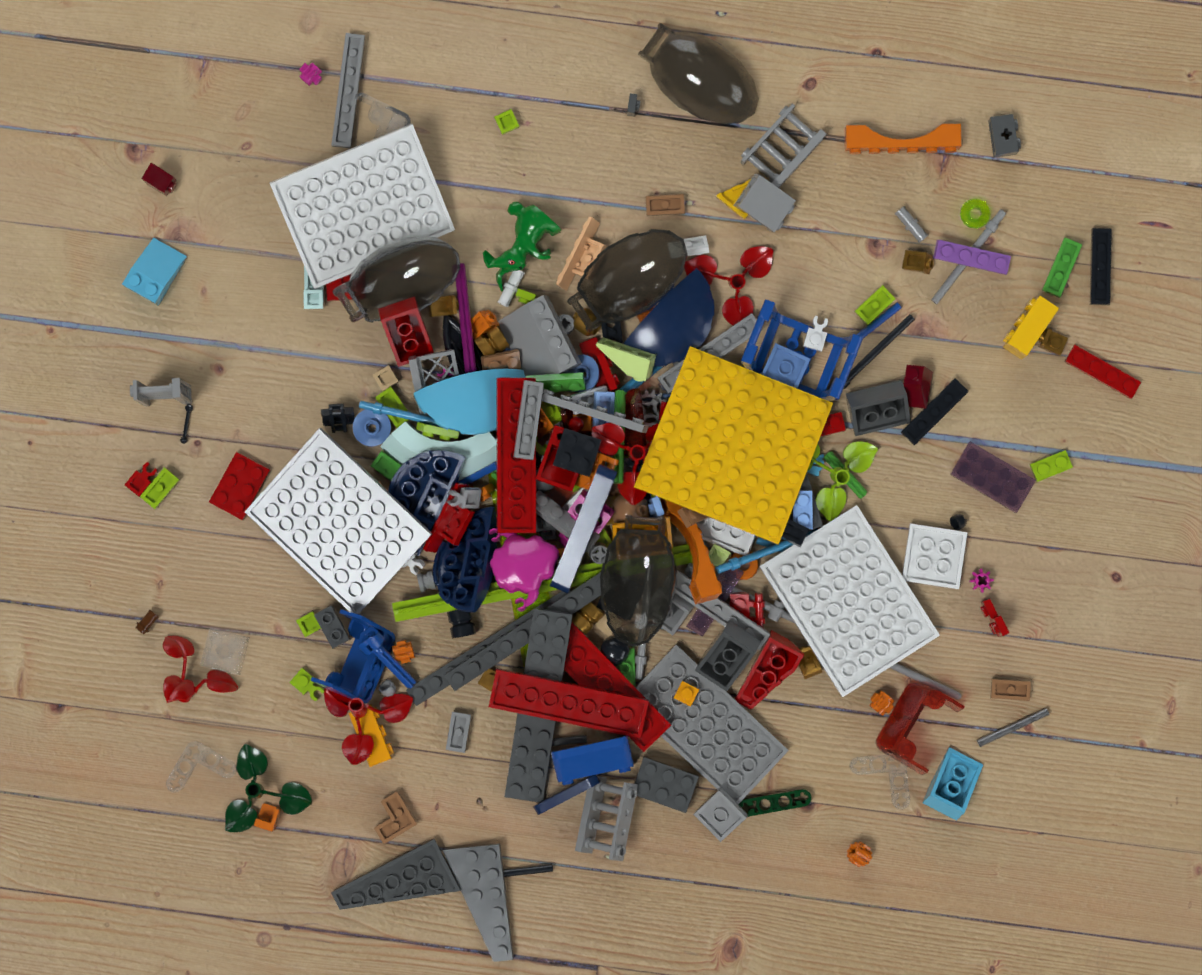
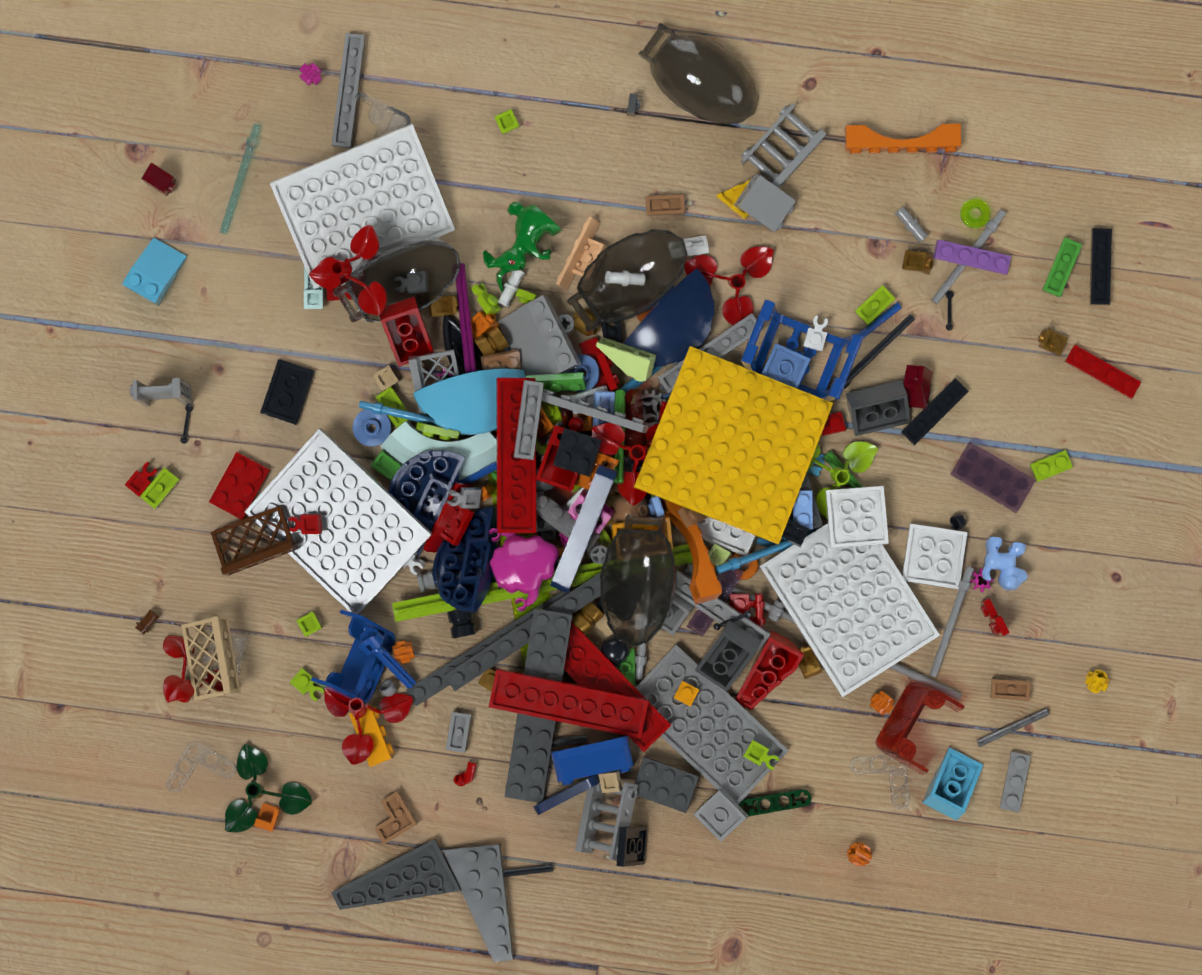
dark grey brick [314,606,351,649] -> none
black piece [321,404,355,433] -> none
dark grey brick [988,114,1021,158] -> none
yellow brick [1003,296,1059,360] -> none
none -> tan fence [181,616,240,701]
none -> reddish brown fence [210,506,298,576]
none -> clear light blue bar [219,124,261,235]
none -> black tile [260,359,315,425]
none -> red plate [288,514,322,534]
none -> red plant [309,225,387,316]
none -> dark grey plate [394,271,428,294]
none -> red arm [453,762,477,786]
none -> lime plate [471,283,502,314]
none -> tan plate [598,771,623,793]
none -> white pin [605,271,645,286]
none -> black tile [616,825,648,867]
none -> black hinge [713,610,751,630]
none -> lime plate [743,740,780,770]
none -> white plate [825,486,889,548]
none -> light grey bar [929,566,974,677]
none -> black hinge [946,291,954,331]
none -> light blue animal [982,537,1028,591]
none -> light grey plate [999,752,1031,812]
none -> yellow gear [1084,669,1110,693]

